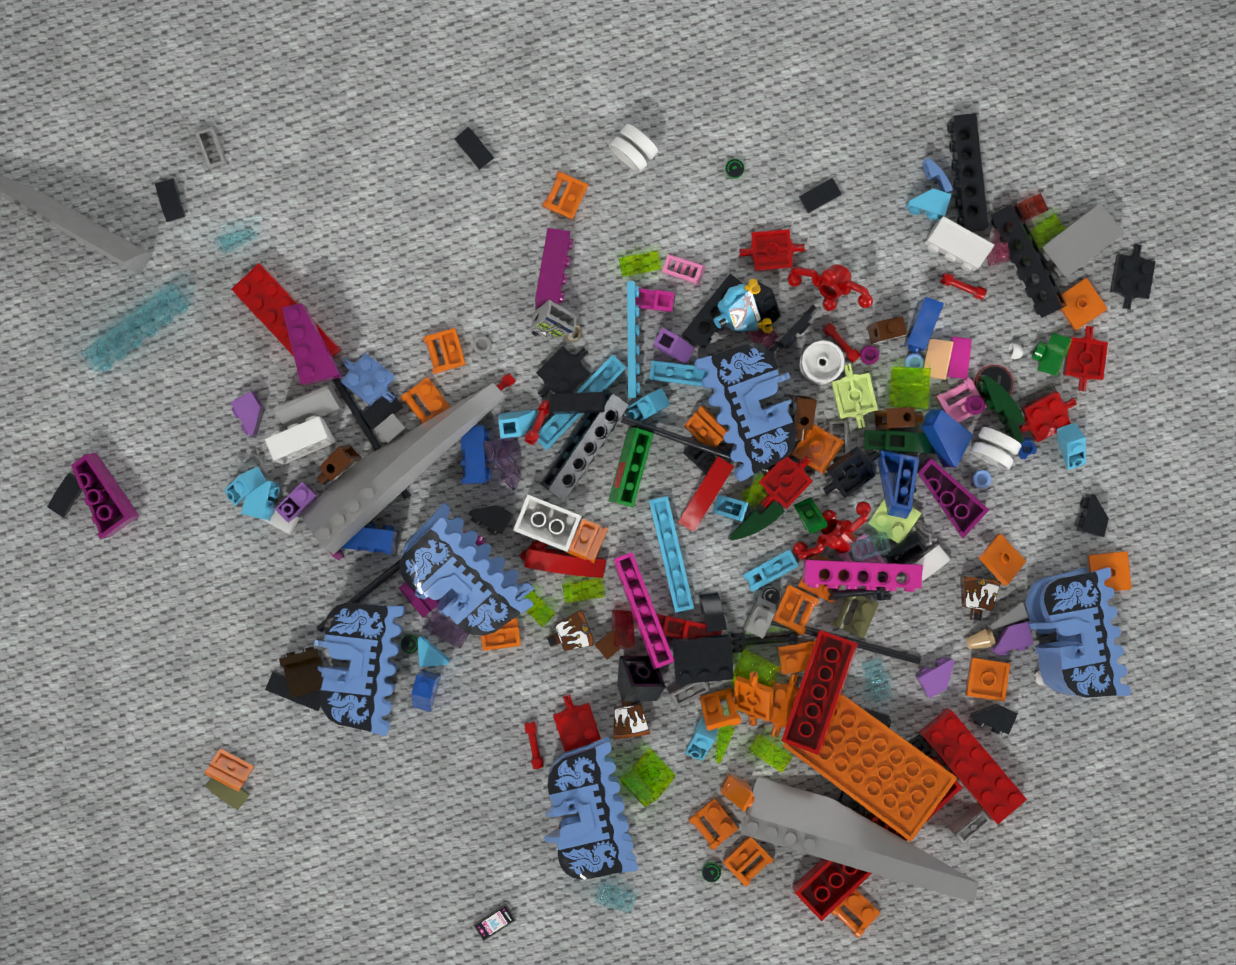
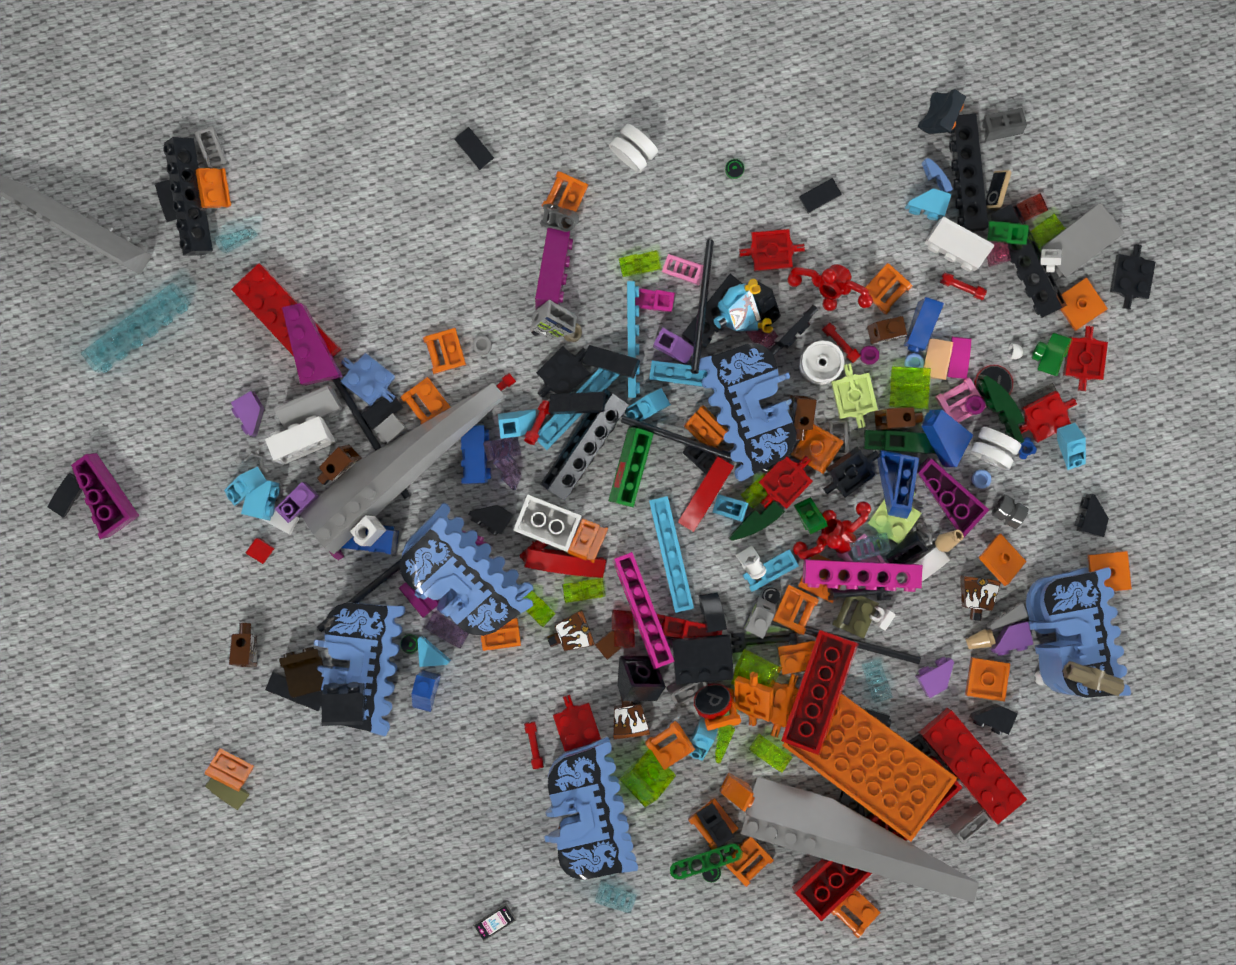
none -> black brick [163,137,213,256]
none -> orange plate [196,168,231,208]
none -> reddish brown torso [229,623,257,667]
none -> red slope [245,537,275,564]
none -> black slope [321,682,366,726]
none -> white brick [350,515,386,546]
none -> dark grey piece [540,204,579,232]
none -> black tile [583,345,640,379]
none -> orange plate [645,721,696,770]
none -> green beam [670,844,743,880]
none -> black piece [691,239,714,374]
none -> black tile [694,684,733,719]
none -> black slope [696,803,735,847]
none -> white piece [735,545,766,579]
none -> orange plate [866,263,912,315]
none -> white tile [869,606,895,631]
none -> black brick [918,89,966,134]
none -> tan cone [935,530,964,552]
none -> dark grey hinge [982,108,1027,142]
none -> slope [986,170,1012,211]
none -> green slope [987,221,1029,245]
none -> dark grey wheel [991,494,1029,529]
none -> white tile [1041,249,1062,272]
none -> dark tan piece [1063,661,1125,696]

